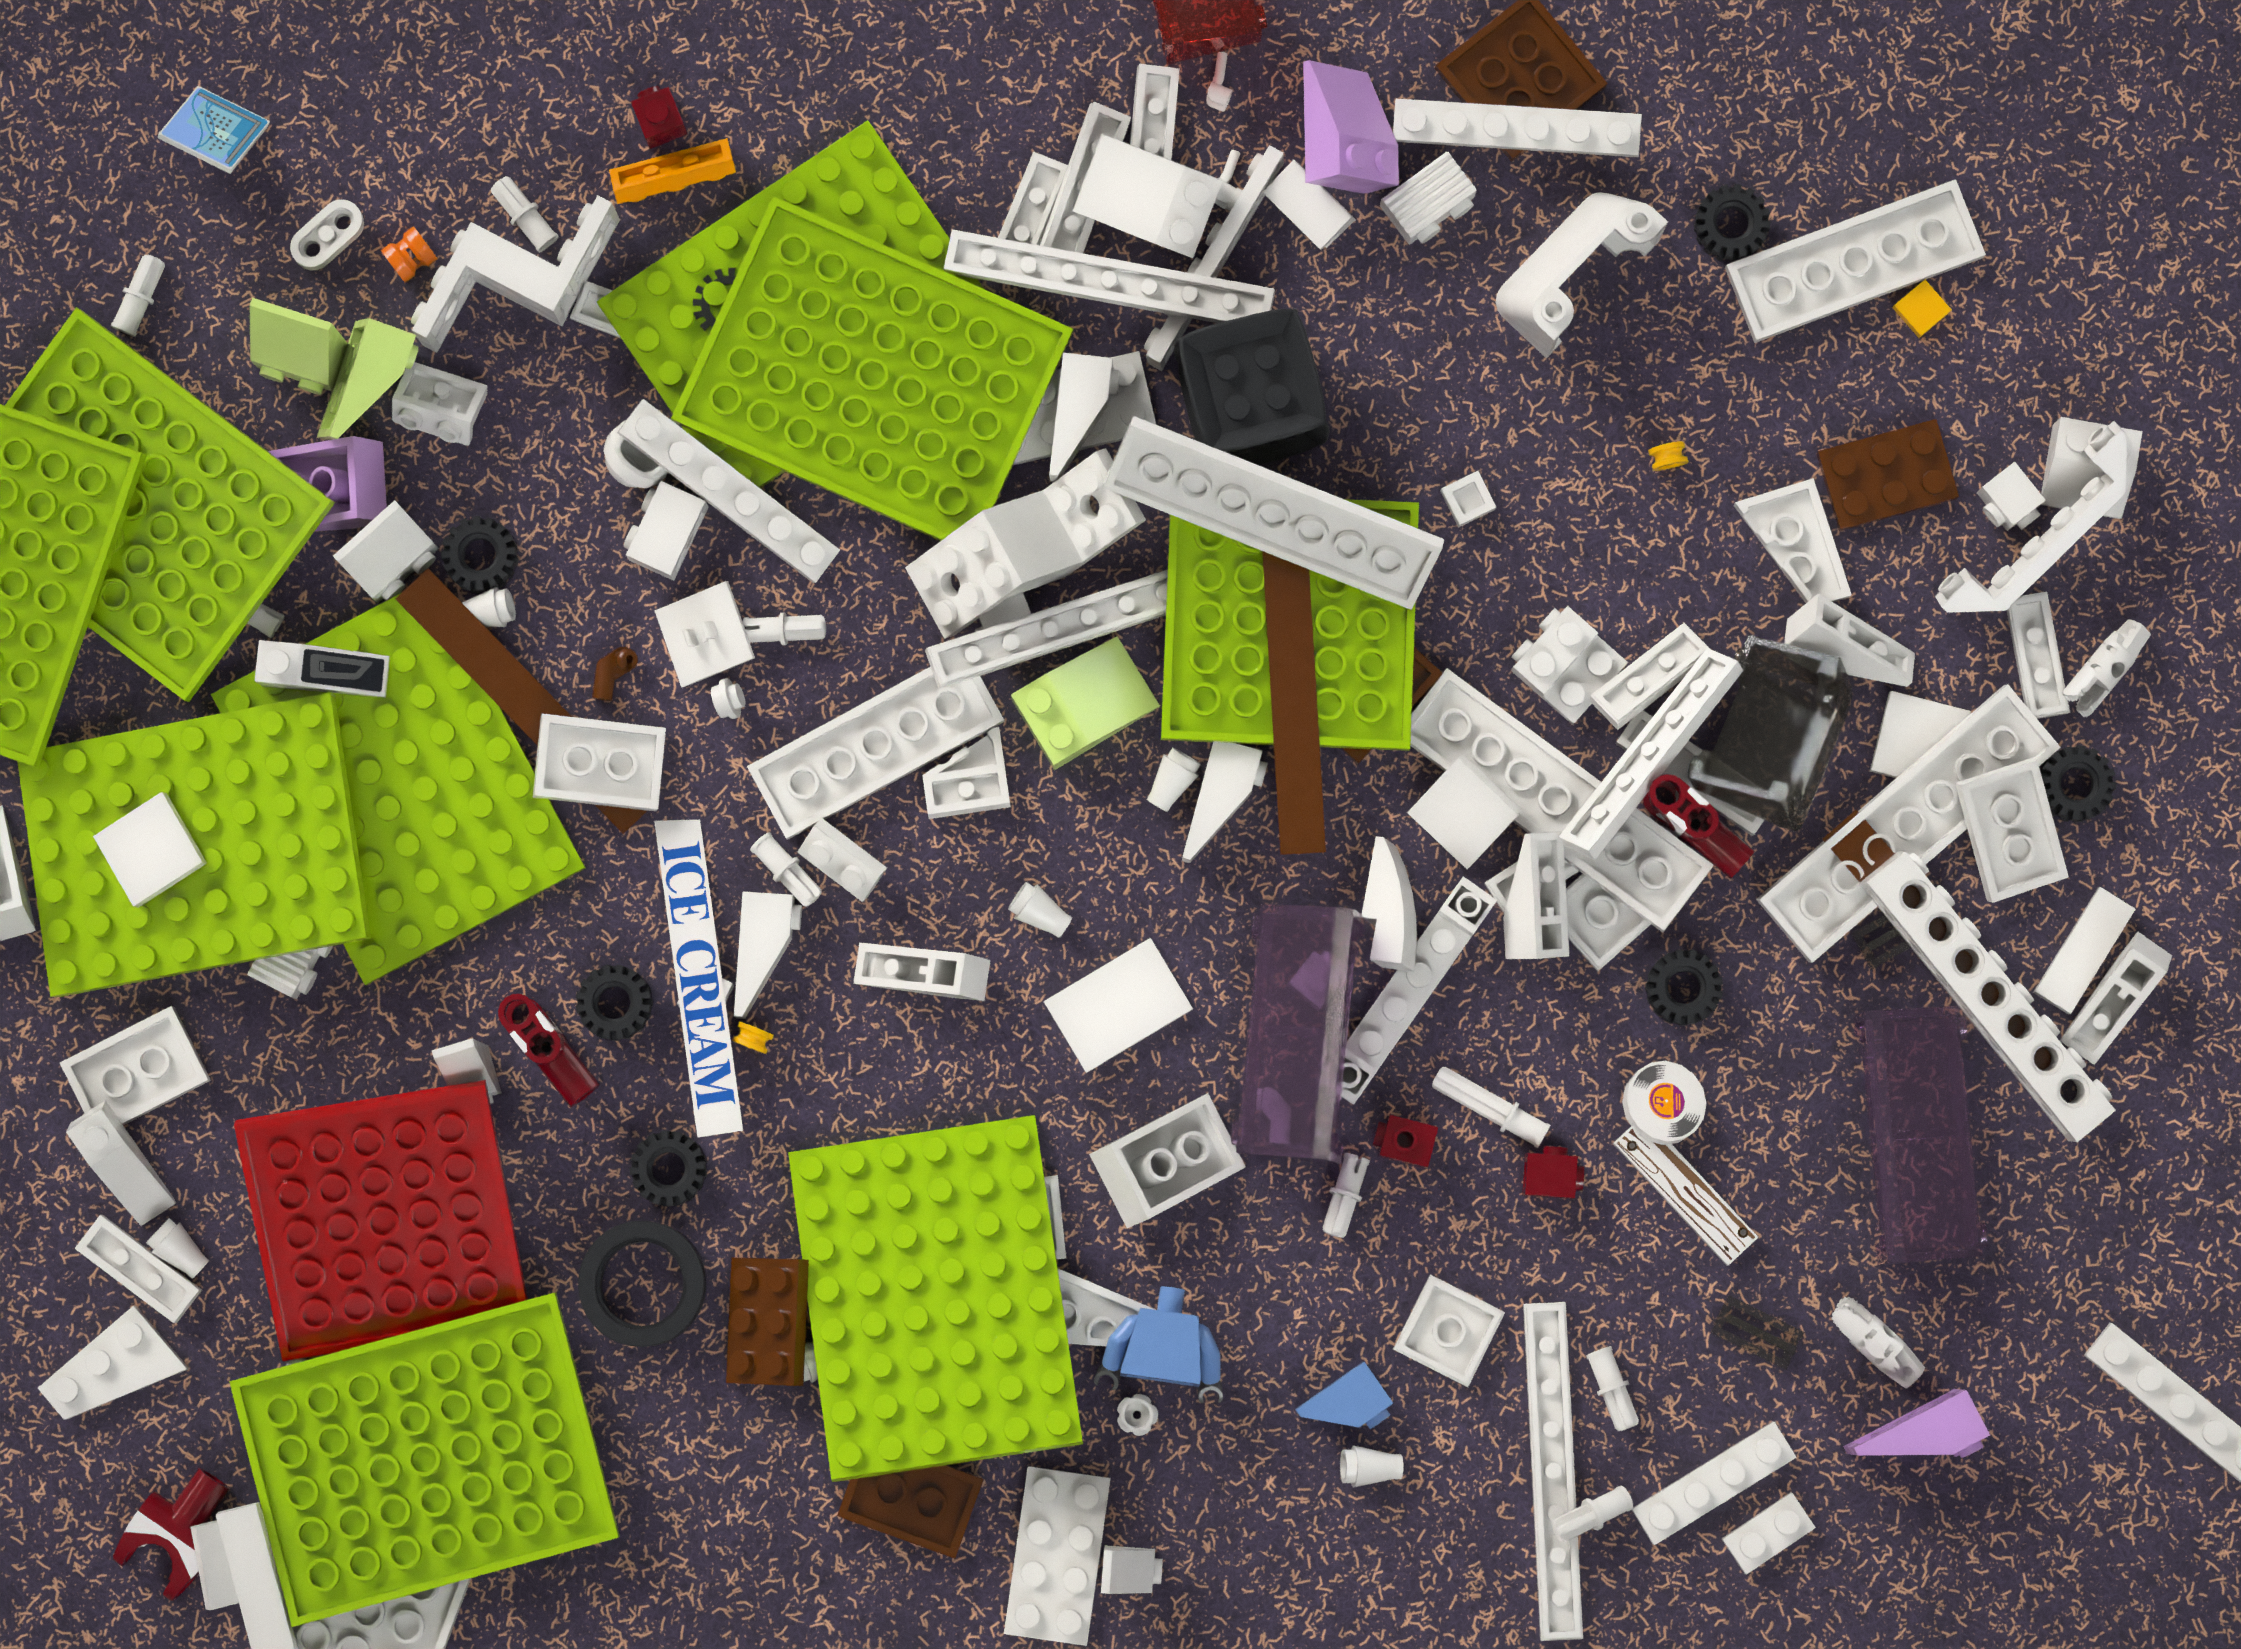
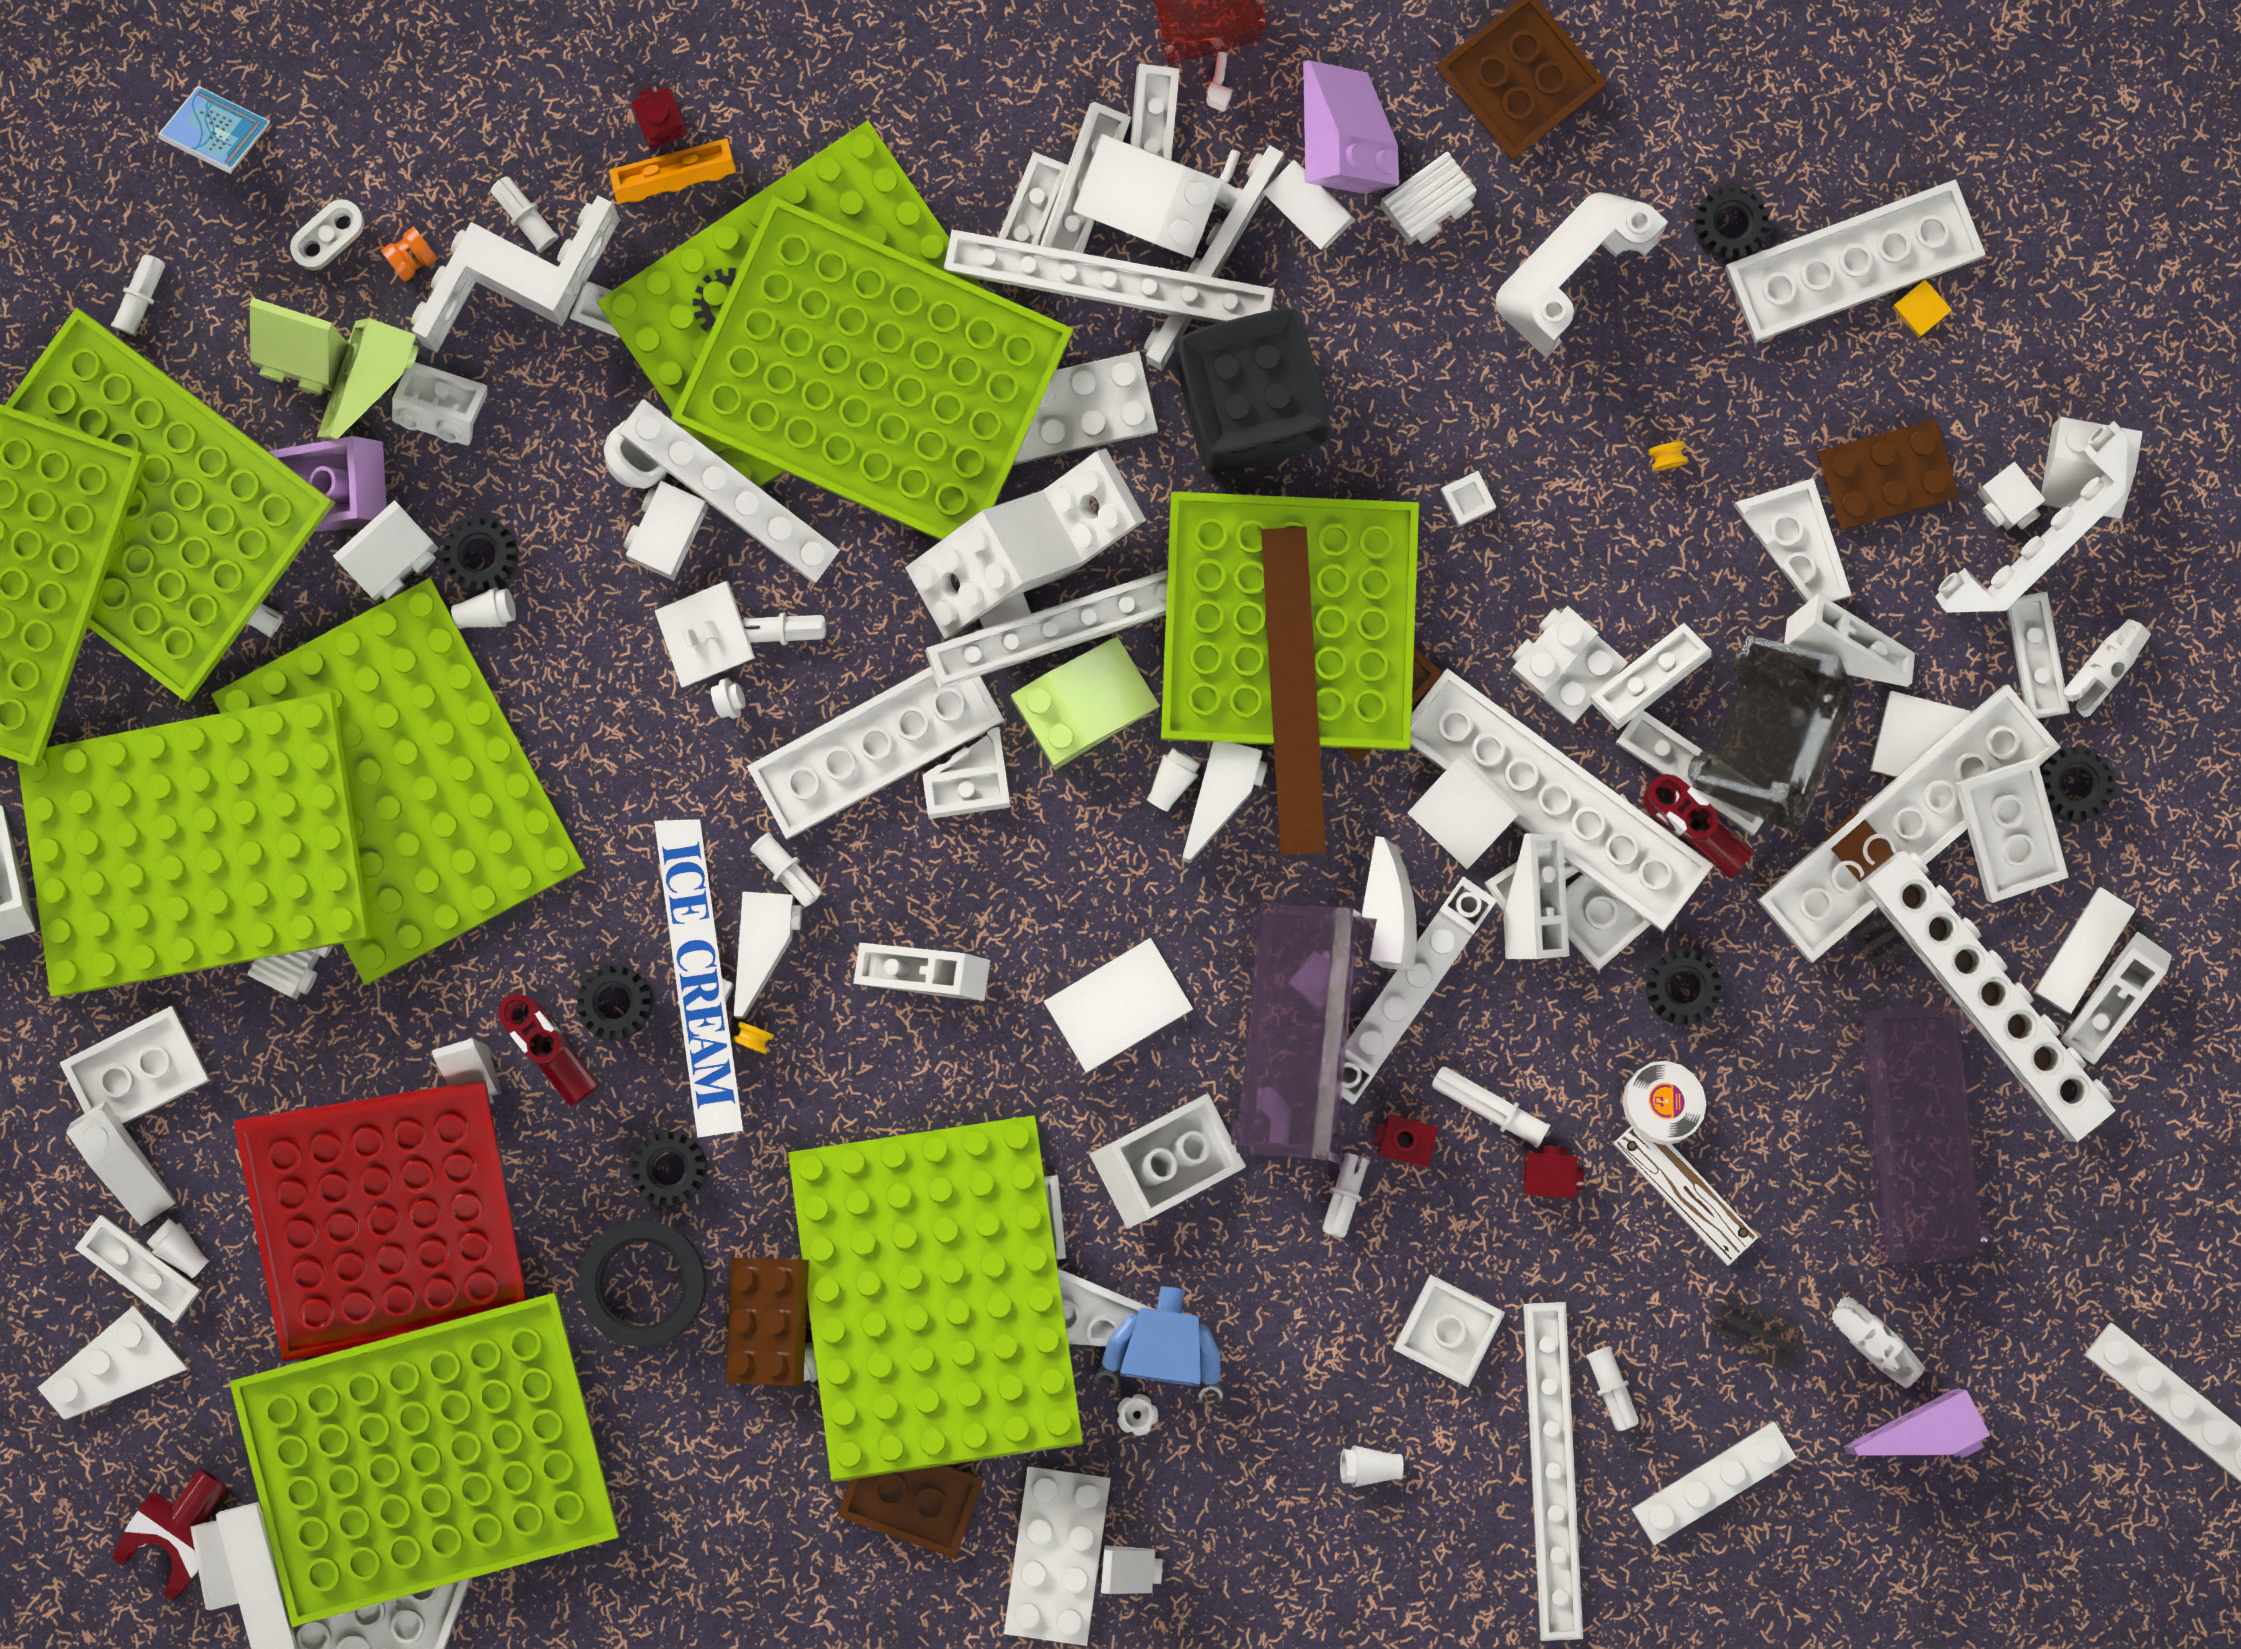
white tile [93,792,207,908] -> none
slope [255,640,390,698] -> none
reddish brown sticker [395,568,648,834] -> none
white plate [533,714,666,811] -> none
reddish brown arm [592,647,638,701] -> none
white plate [797,818,887,902] -> none
white cone [1008,882,1072,938] -> none
white slope [1049,353,1120,482] -> none
white plate [1103,416,1444,610] -> none
medium blue slope [1295,1362,1393,1429] -> none
white plate [1393,99,1642,157] -> none
white axle [1552,1486,1633,1542] -> none
white plate [1559,648,1743,860] -> none
white plate [1722,1492,1816,1575] -> none

